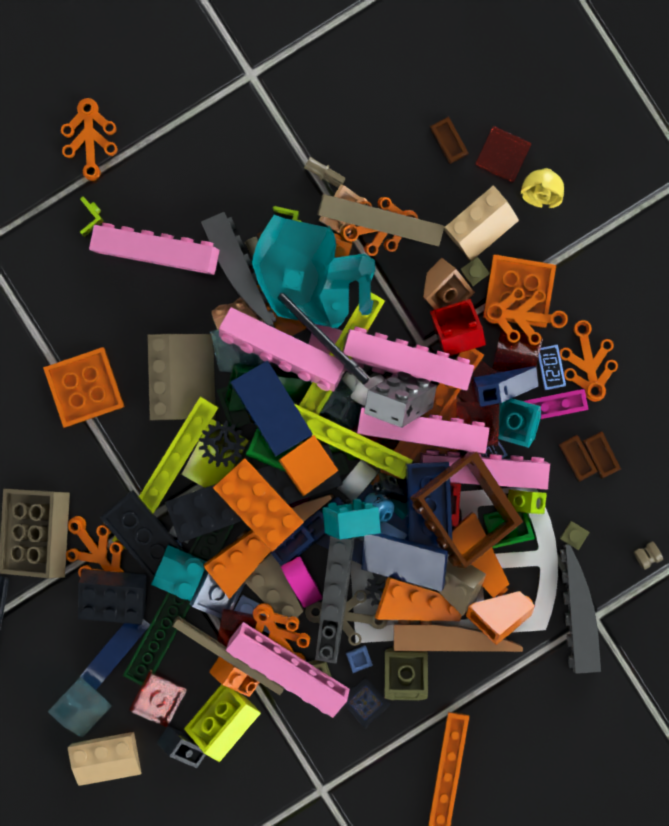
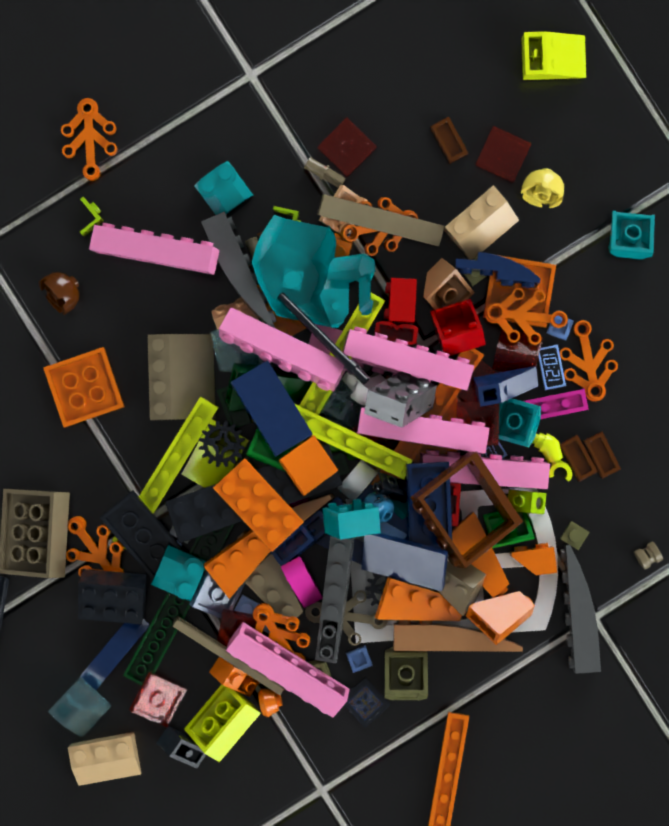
none -> reddish brown cylinder [39,272,79,315]
none -> teal slope [194,161,254,215]
none -> orange cone [258,688,282,717]
none -> clear red tile [317,118,377,177]
none -> red brick [374,321,418,347]
none -> red container [384,278,417,325]
none -> dark blue slope [454,252,541,288]
none -> orange slope [509,543,557,575]
none -> neon yellow slope [521,32,586,80]
none -> neon yellow piece [532,433,572,482]
none -> medium blue tile [546,316,574,341]
none -> teal slope [608,211,655,259]

